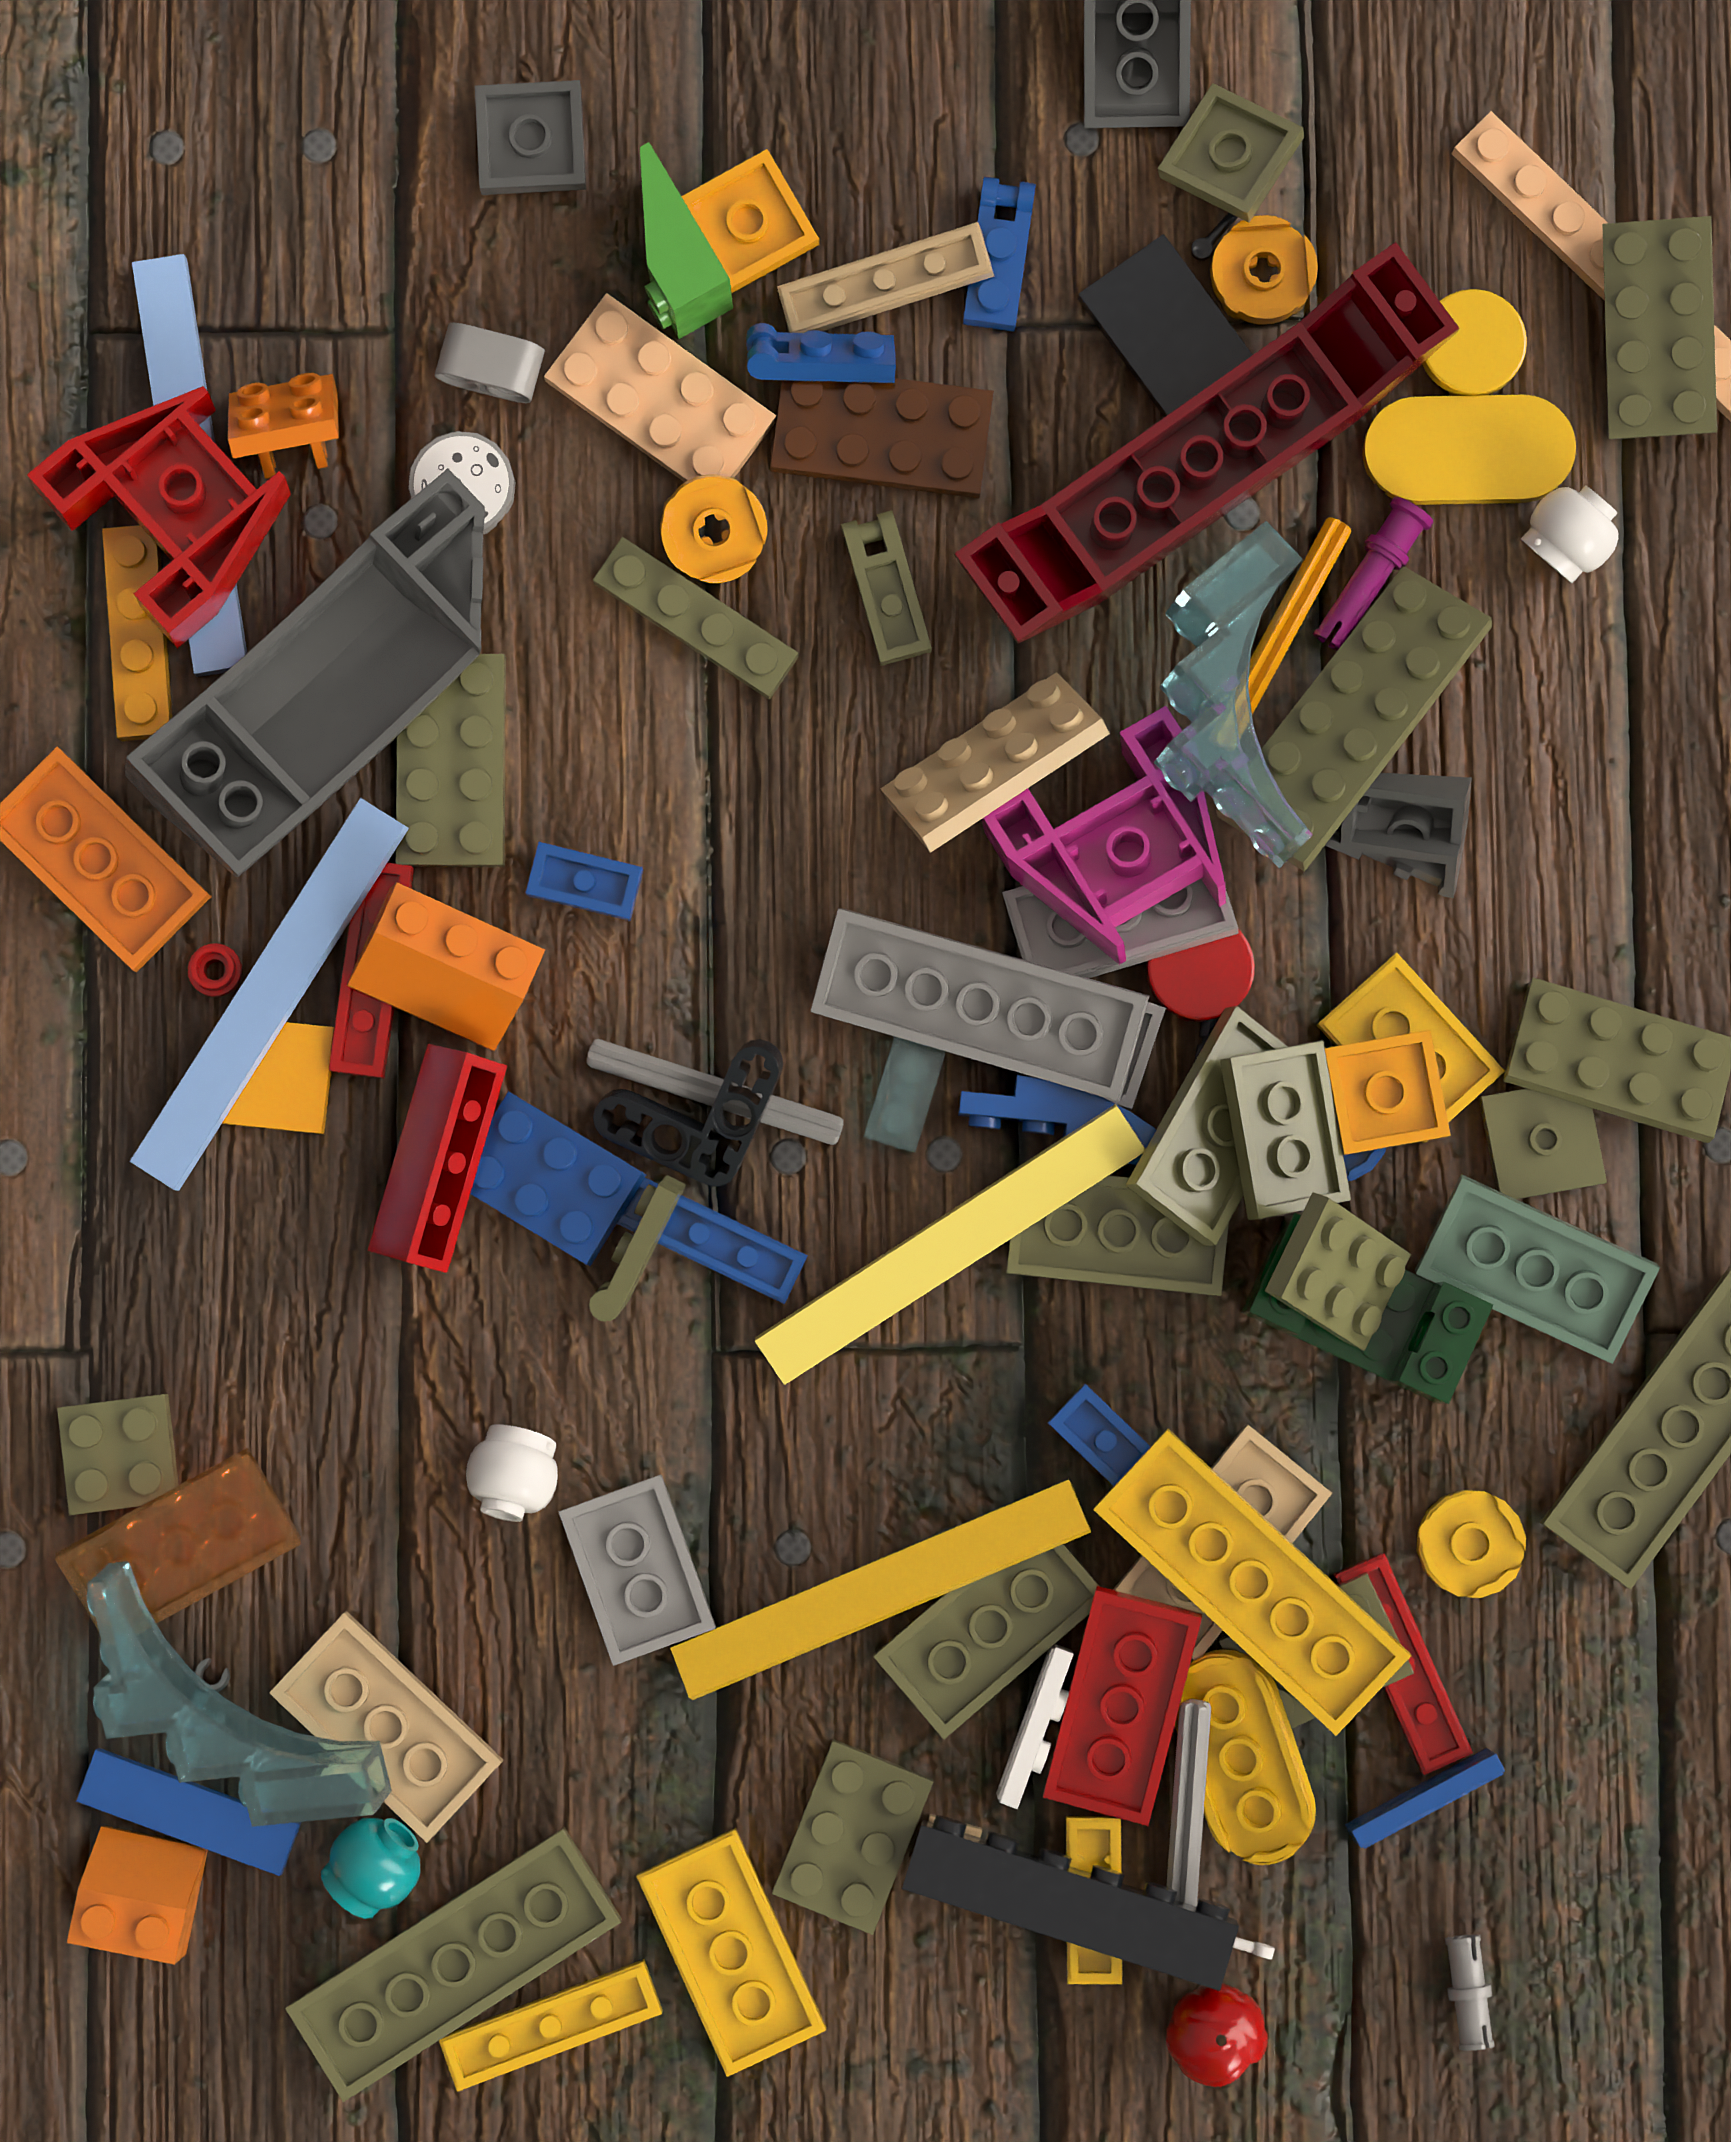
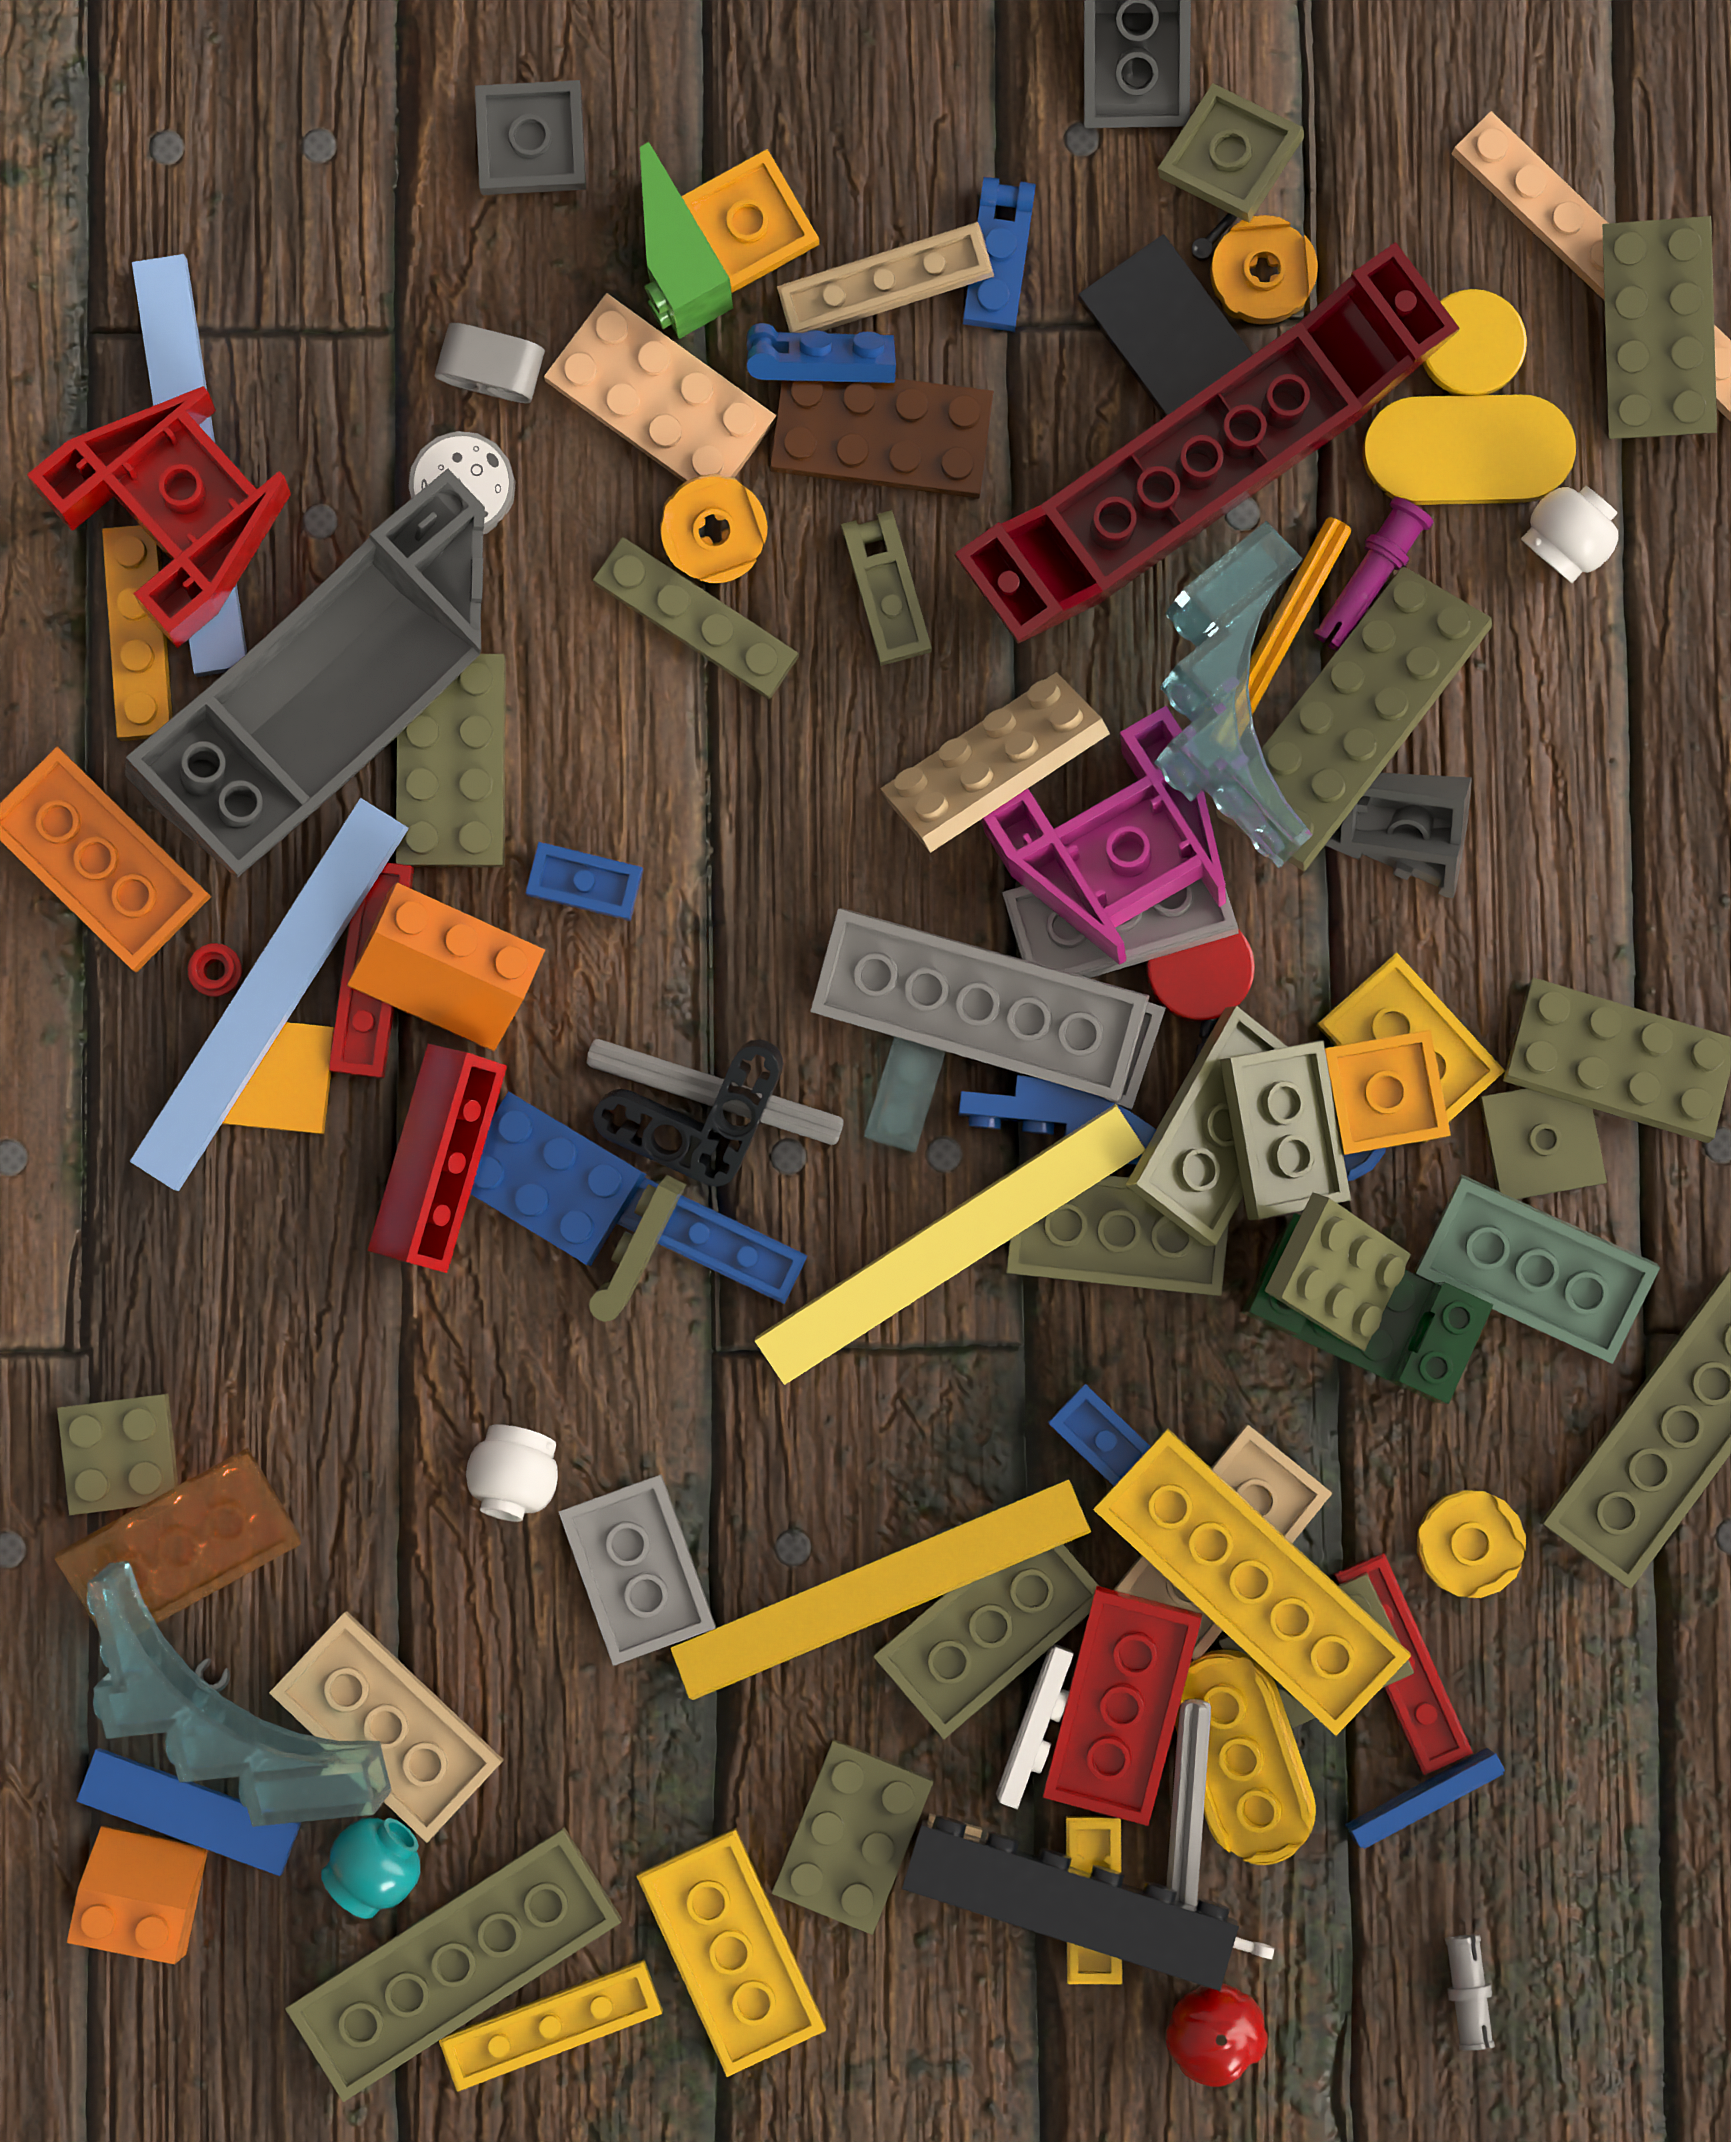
orange plate [228,373,339,479] -> none

